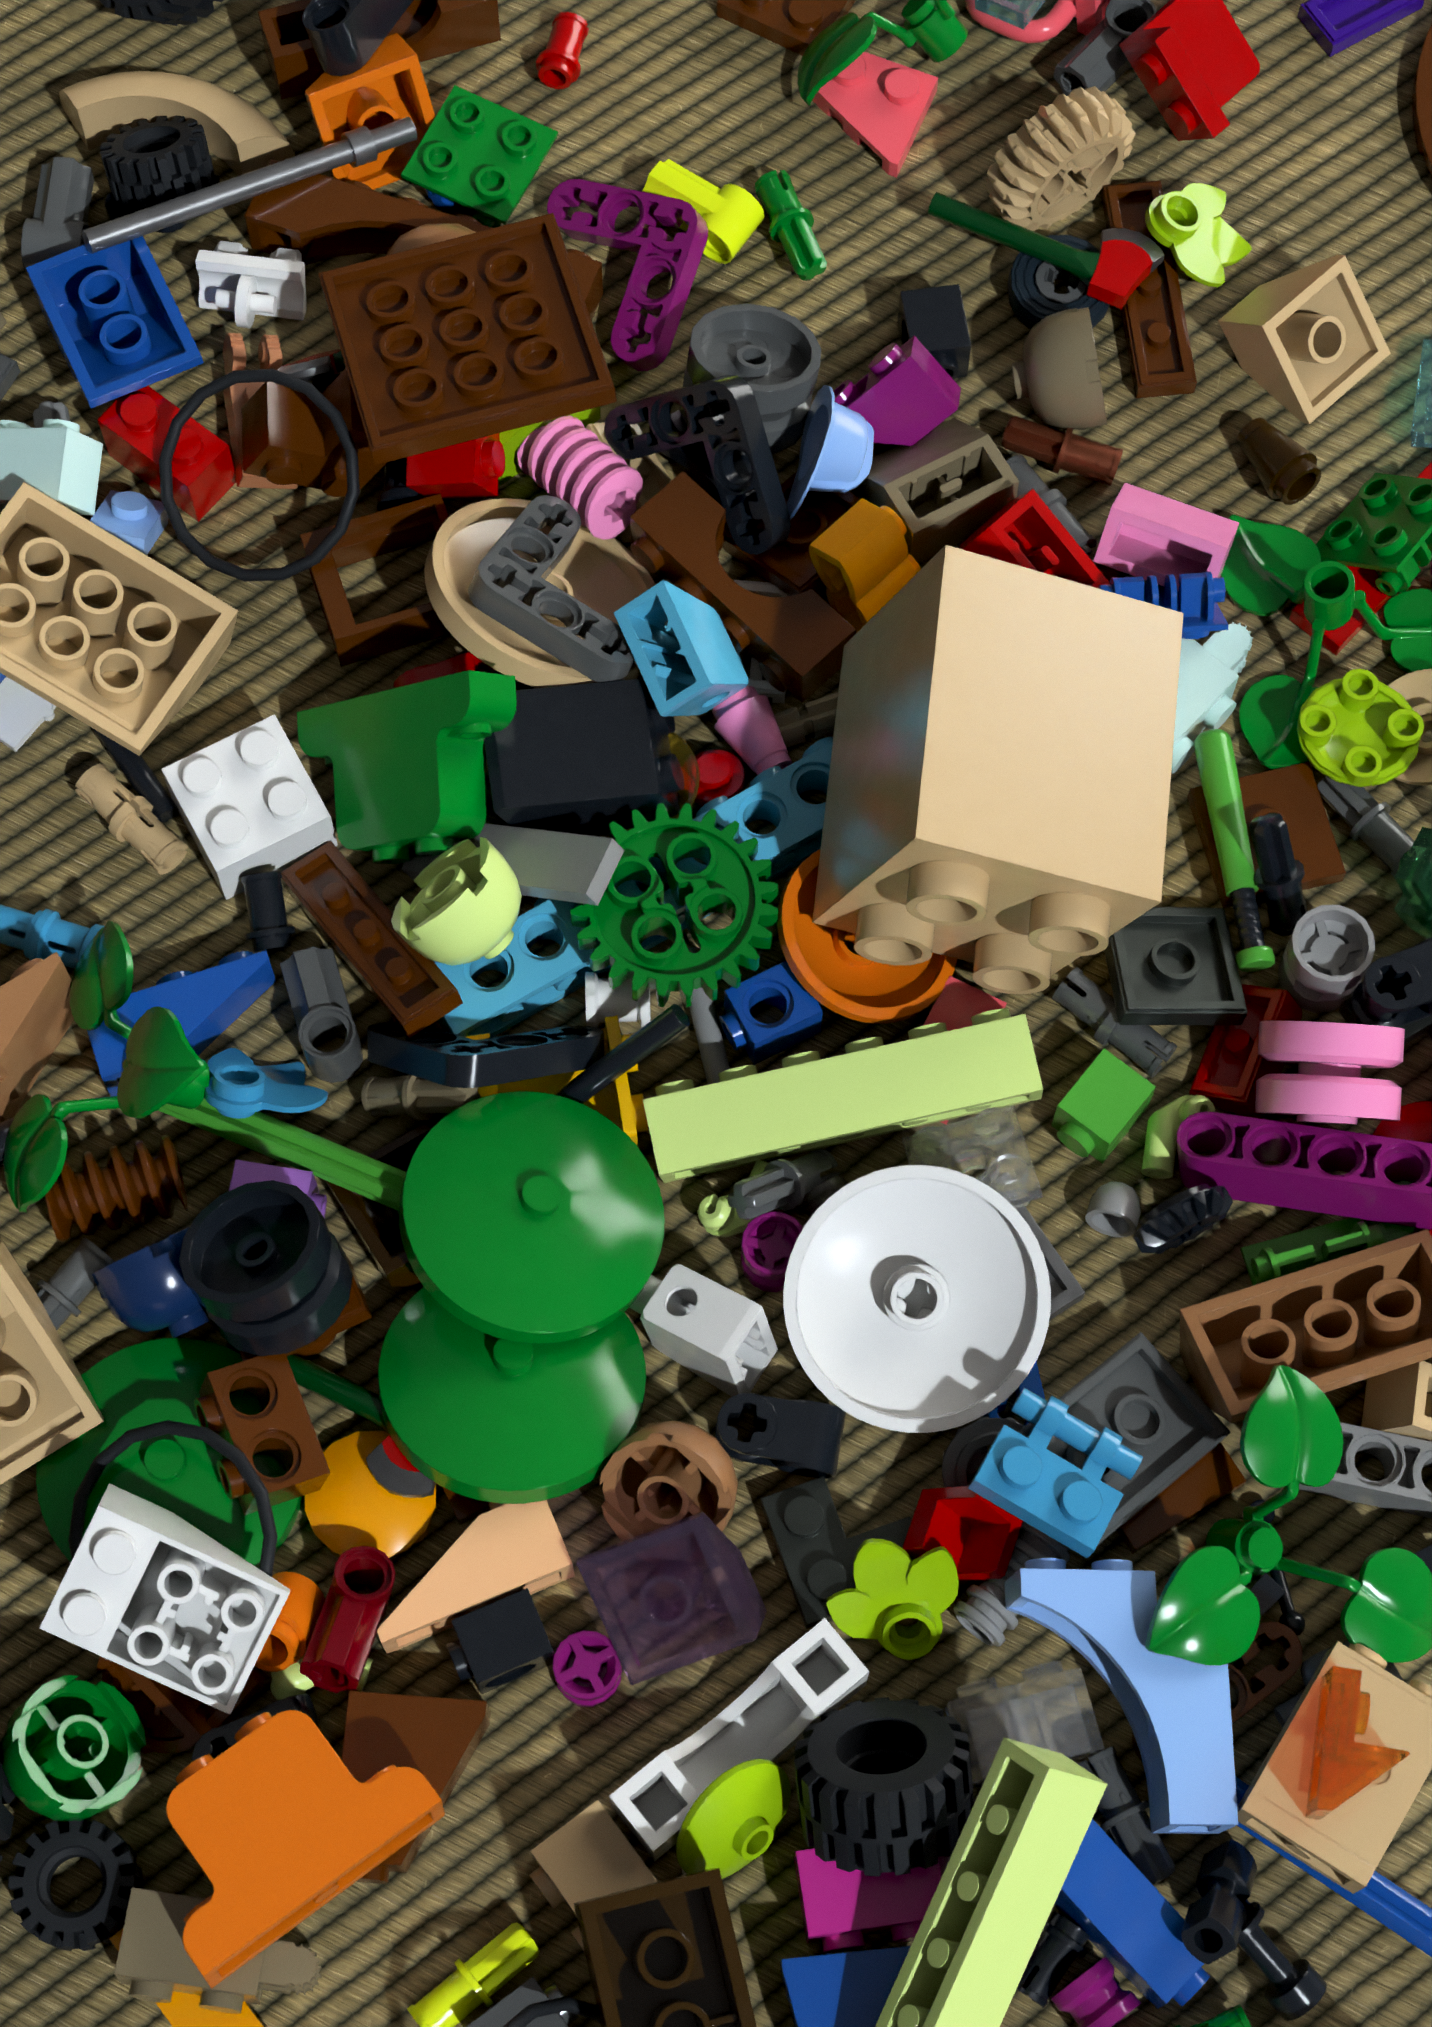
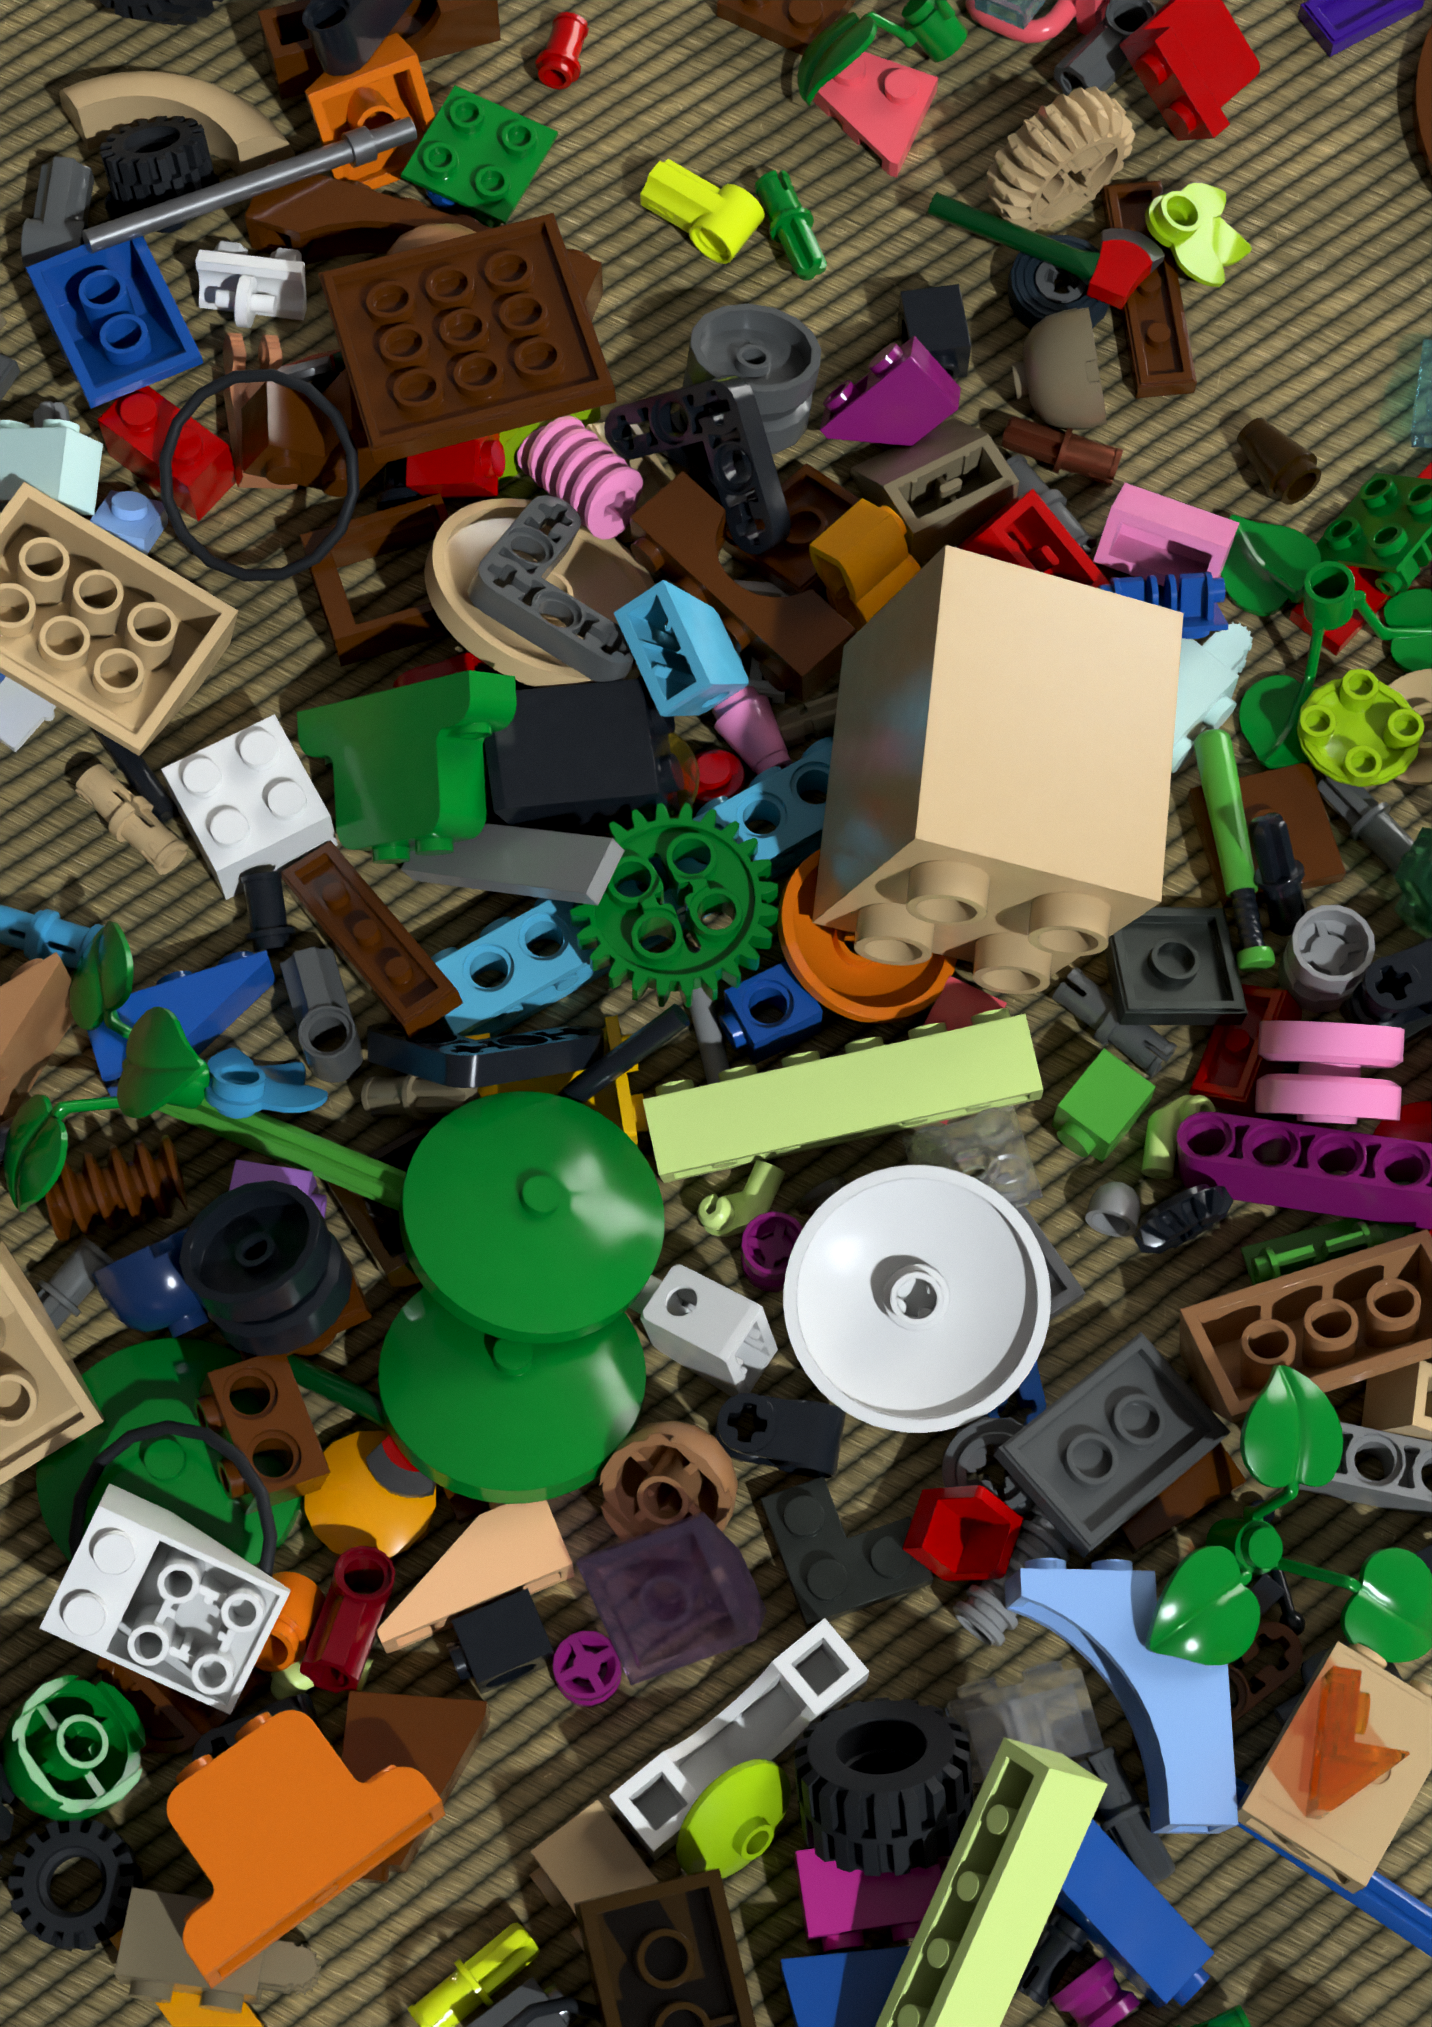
yellowish green cylinder [391,837,522,966] -> none
magenta beam [547,179,708,371] -> none
white bush [585,972,651,1028] -> none
dark grey axle [728,1149,839,1220] -> none
light blue piece [787,385,874,520] -> none
lime plate [826,1538,959,1660] -> none
dark azure plate [968,1387,1143,1559] -> none
black bar [1181,1839,1327,2021] -> none
tan slope [1218,254,1391,424] -> none

